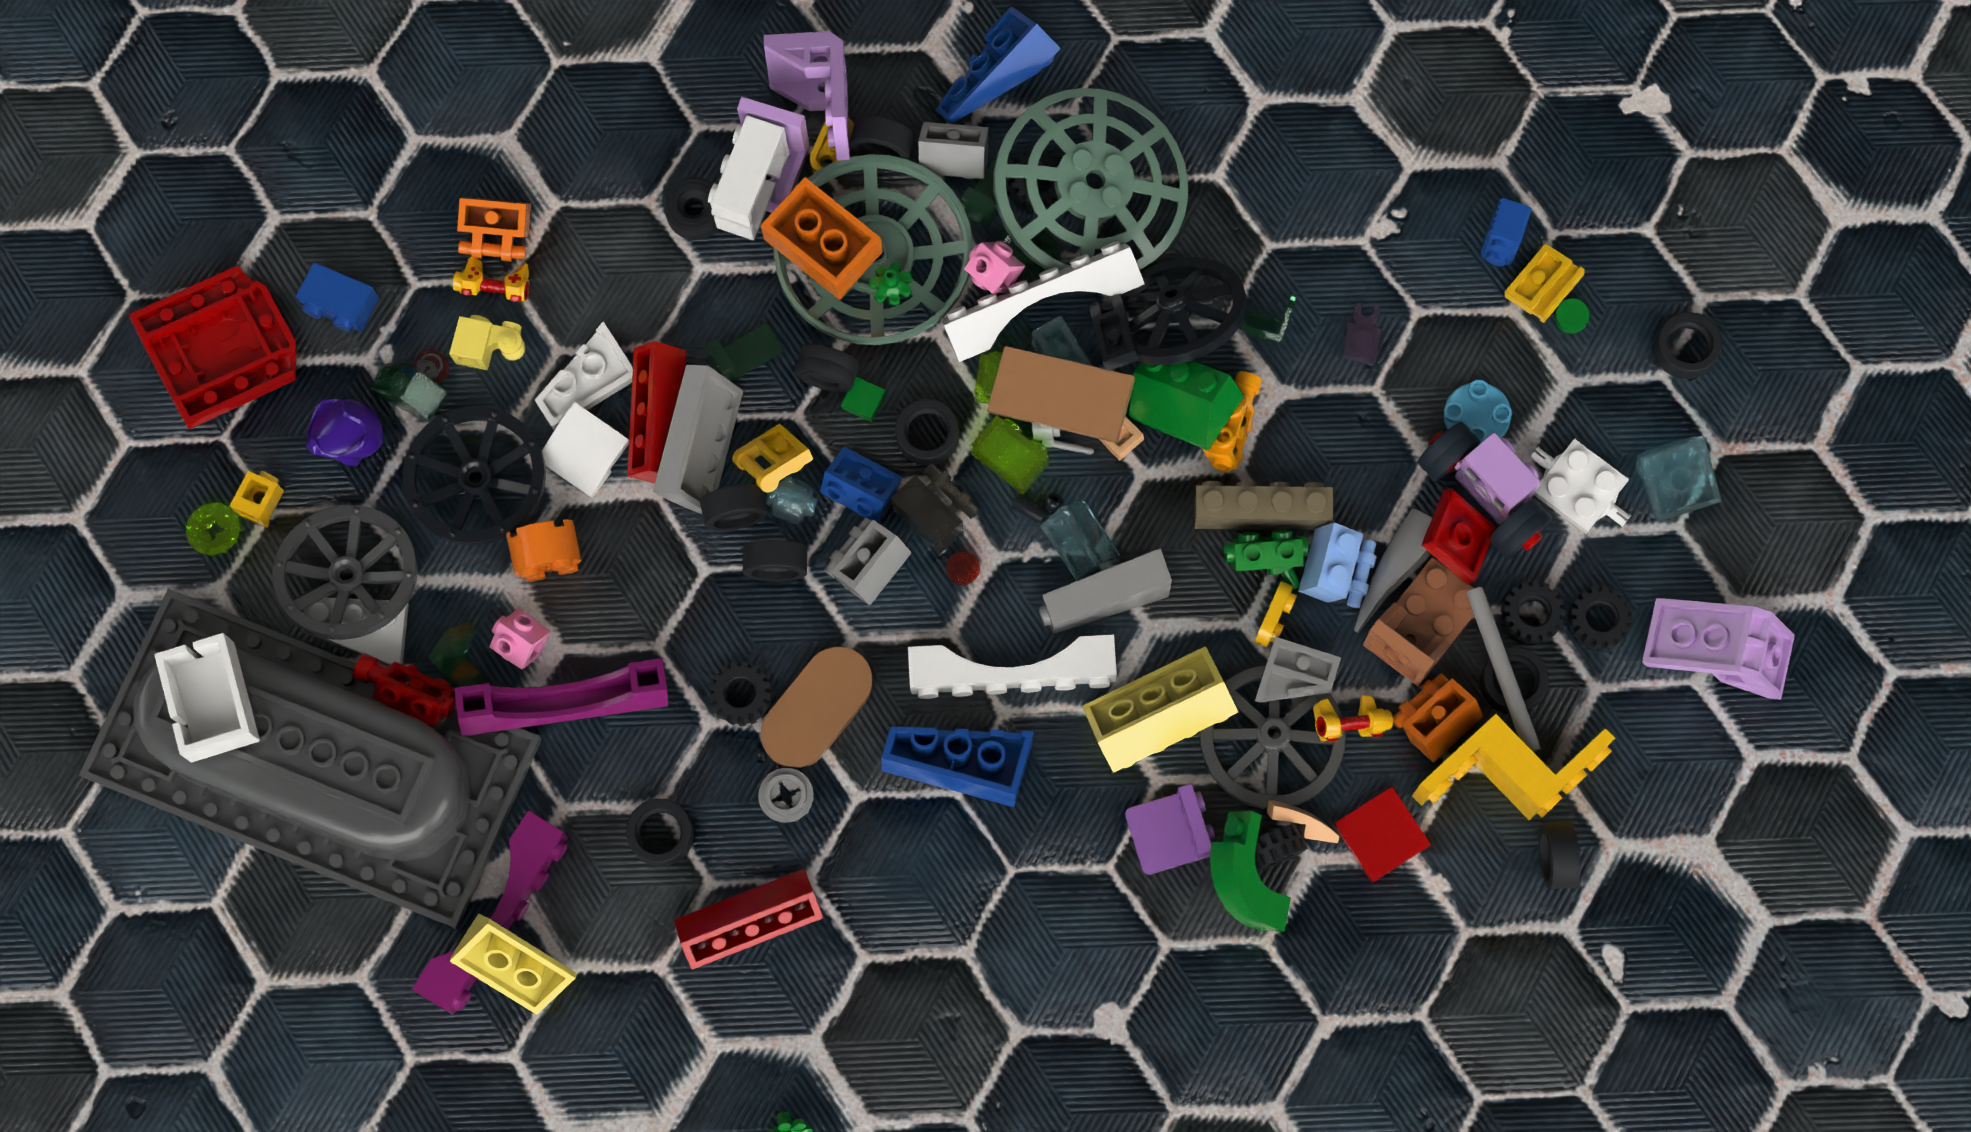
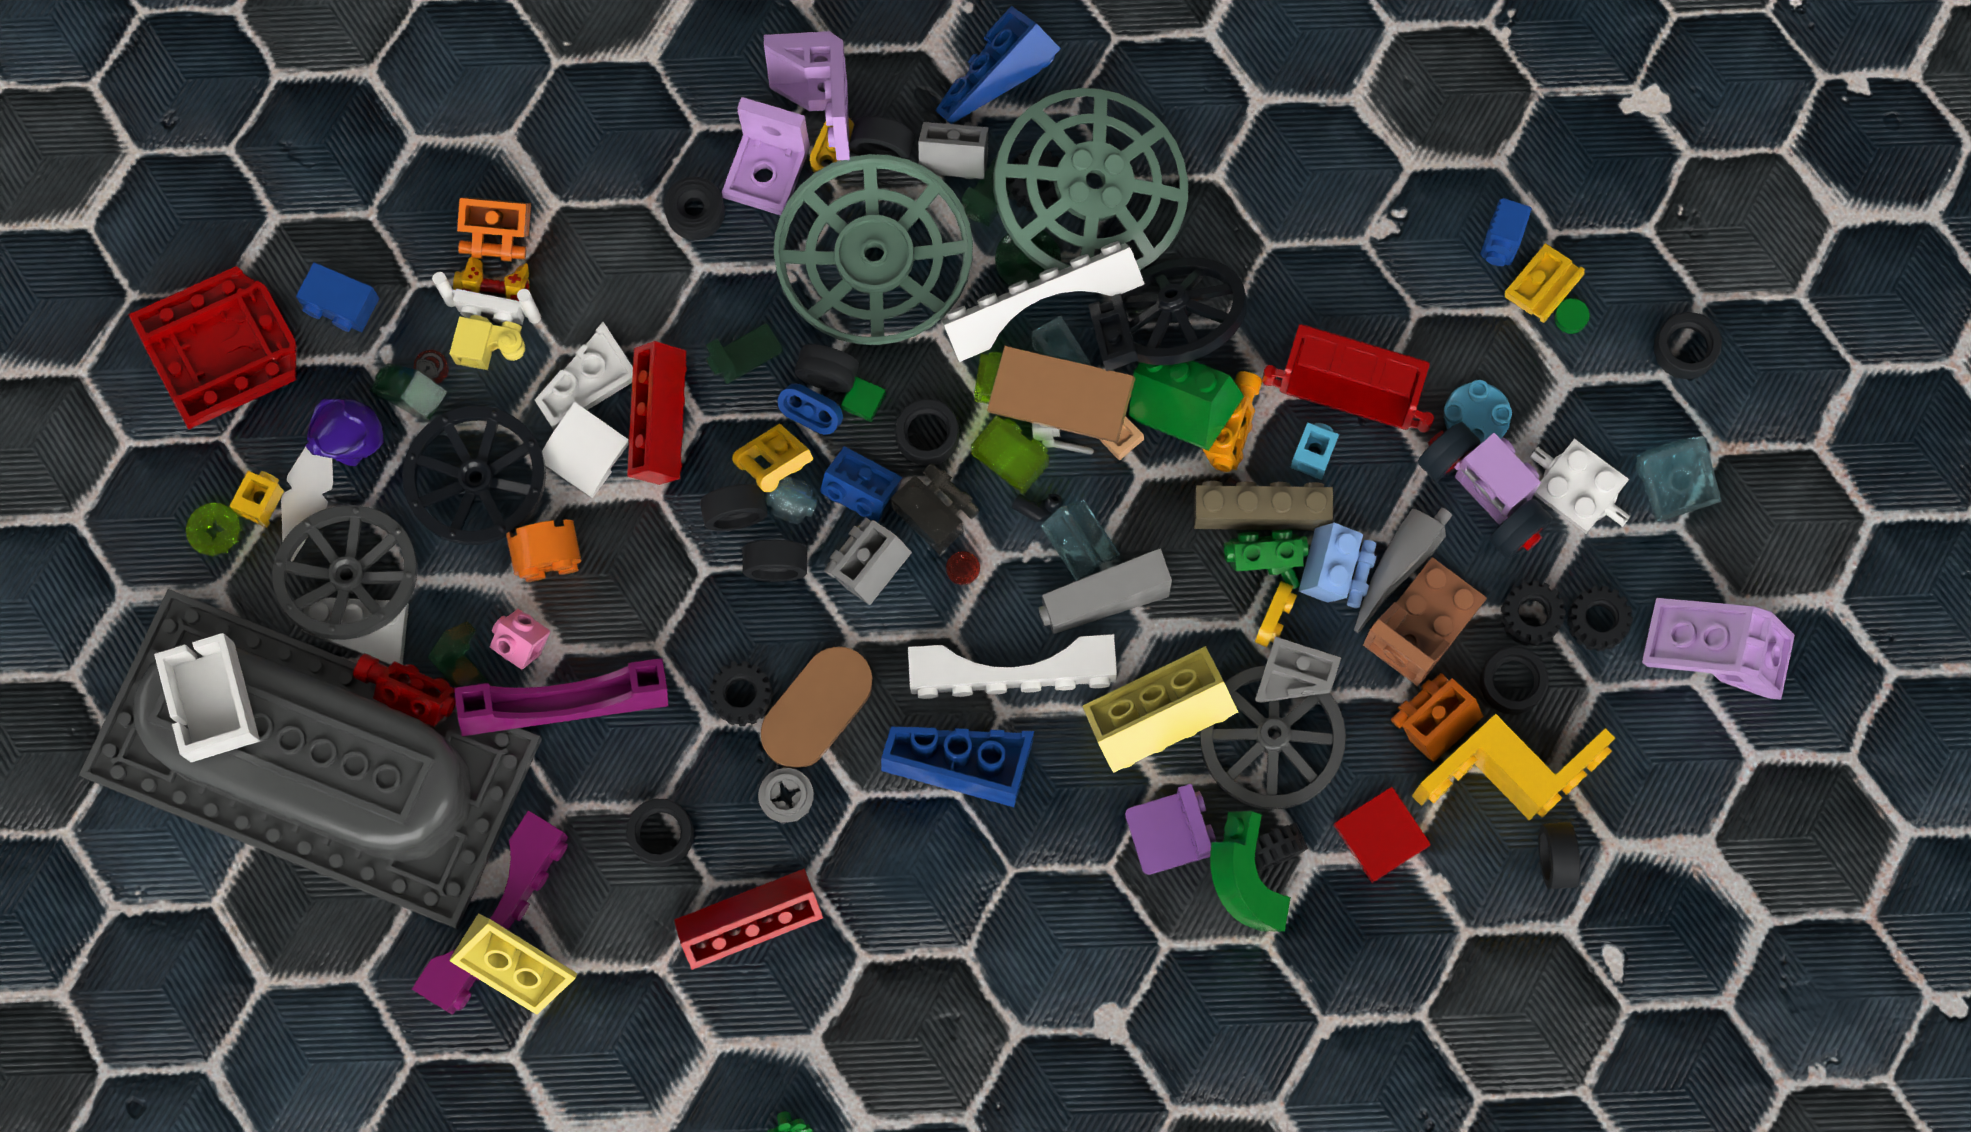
light grey slope [653,365,744,514] -> none
white piece [708,115,789,241] -> none
orange brick [761,177,883,300] -> none
green plant [869,262,913,305] -> none
bright pink brick [964,241,1025,294] -> none
clear green bracket [1239,293,1297,343] -> none
light nougat slope [1267,800,1339,843] -> none
yellow piece [1313,695,1393,742] -> none
clear purple plate [1342,303,1381,364] -> none
red tile [1421,488,1497,584] -> none
light grey piece [1466,587,1541,752] -> none
none -> white sticker [281,447,333,562]
none -> white plate [432,272,541,325]
none -> blue plate [778,384,843,435]
none -> red container [1262,324,1434,433]
none -> medium azure brick [1290,422,1339,480]

